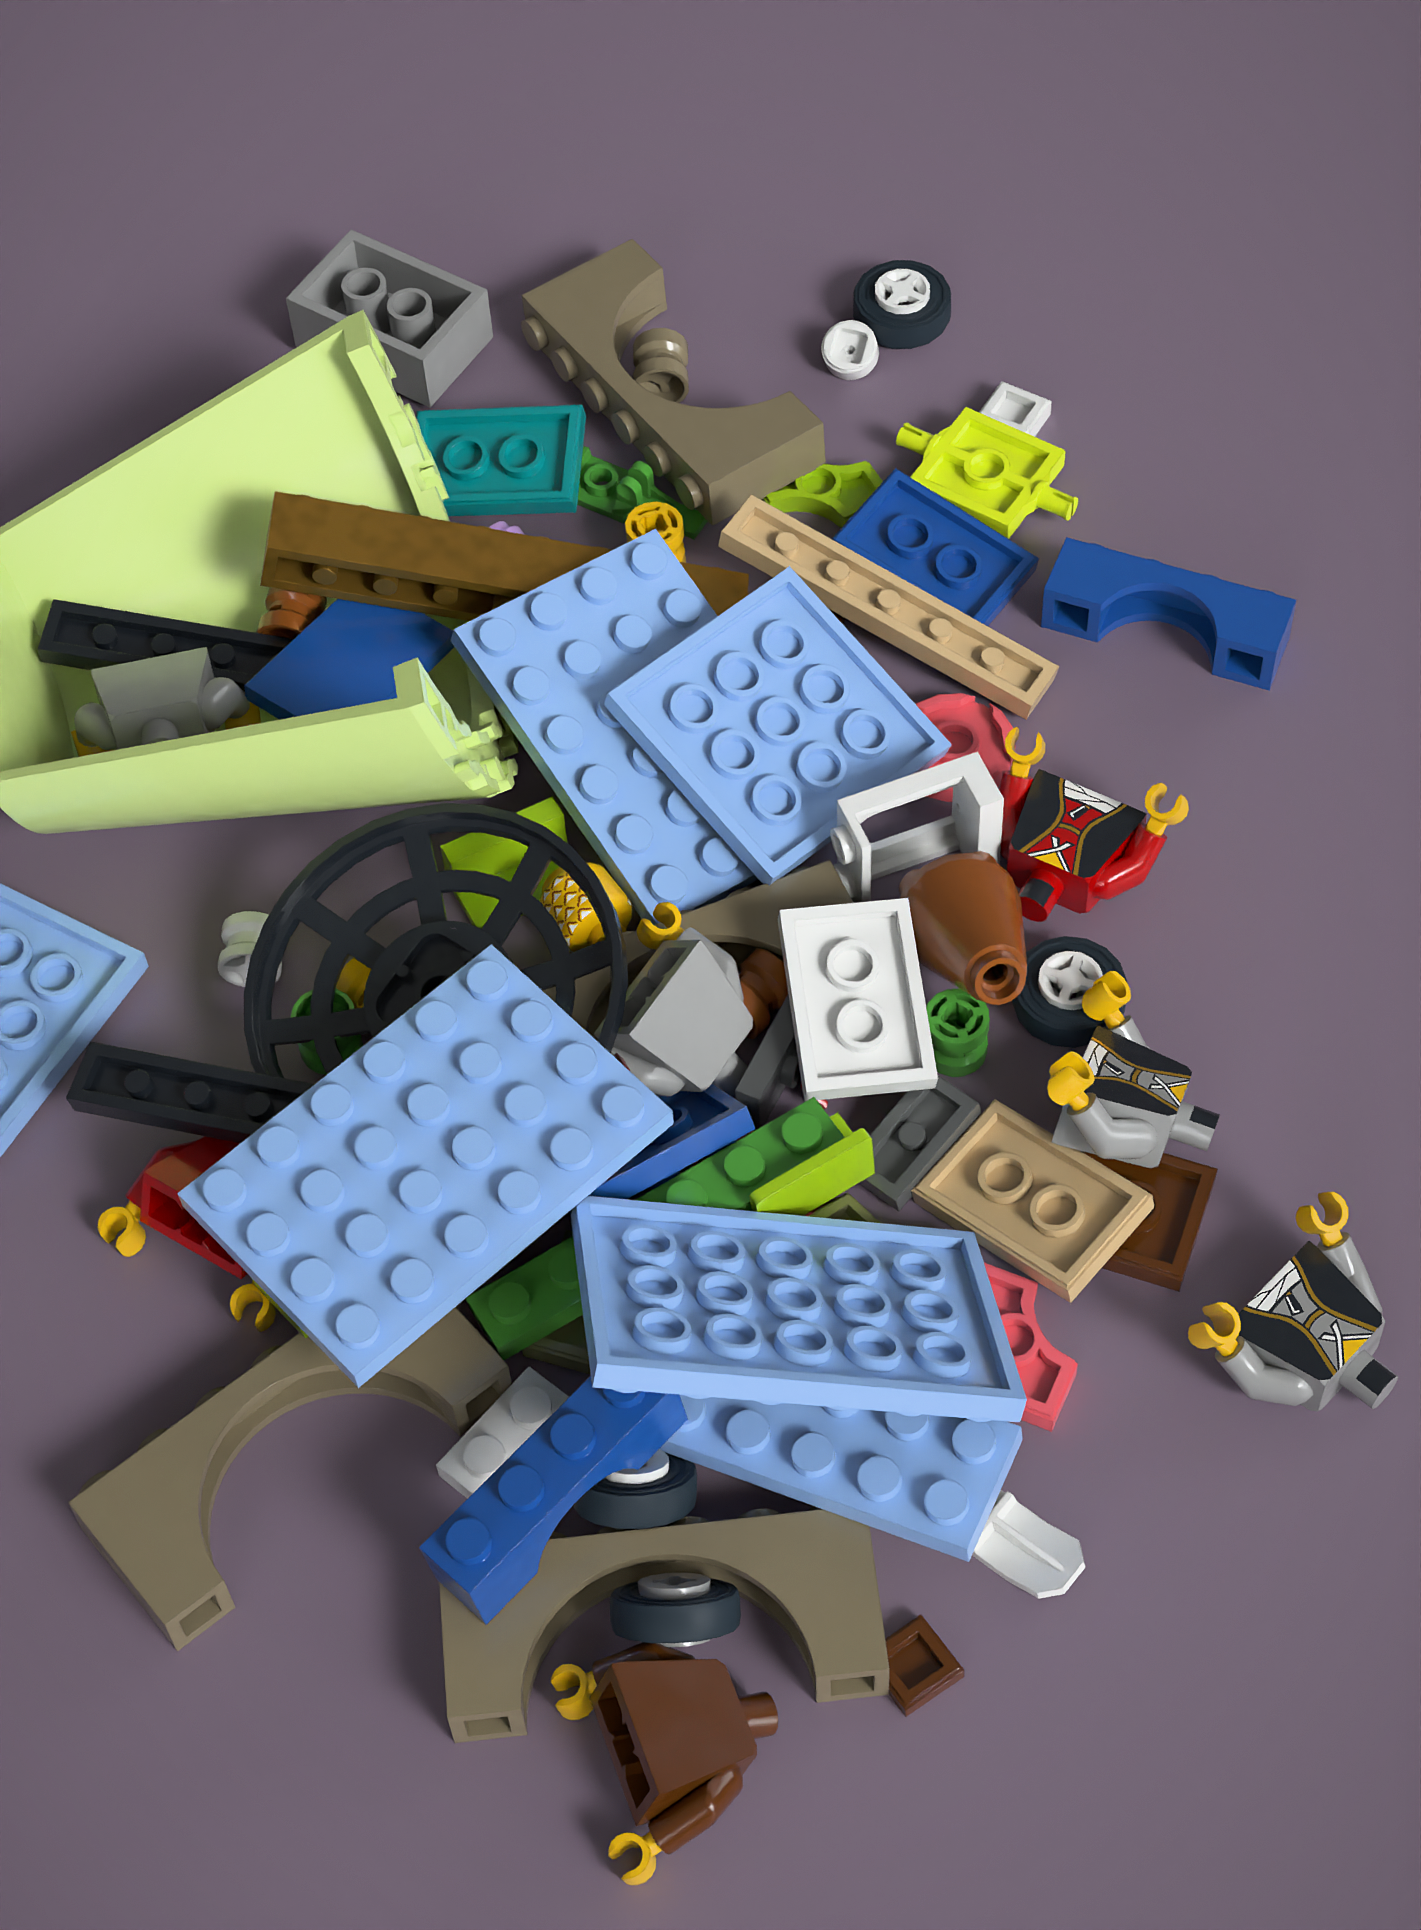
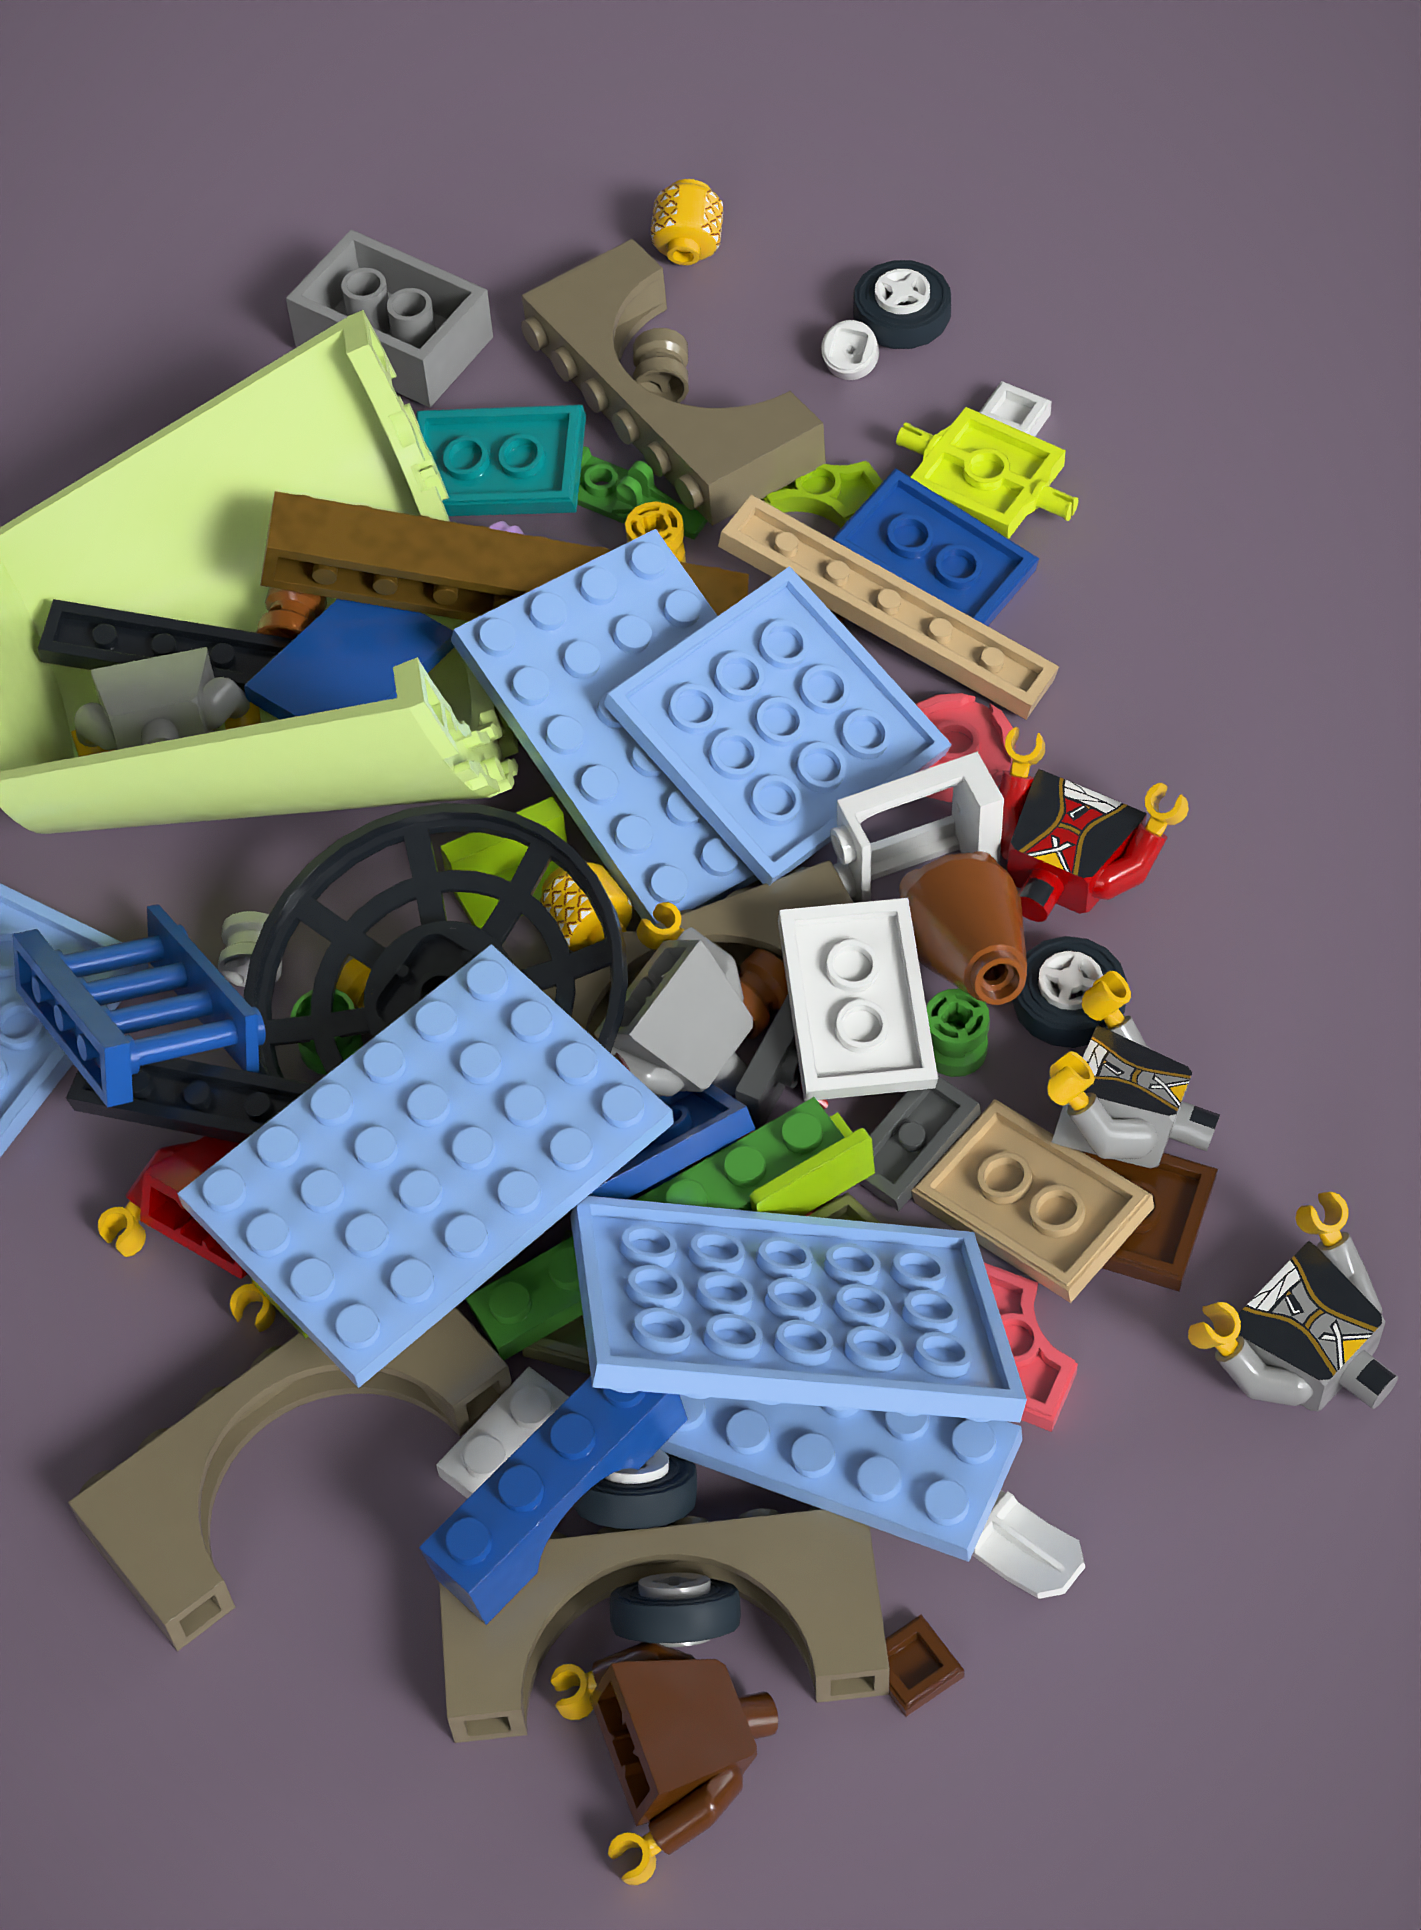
blue arch [1041,537,1296,691] -> none
none -> blue fence [12,904,266,1108]
none -> yellow head [651,179,724,265]

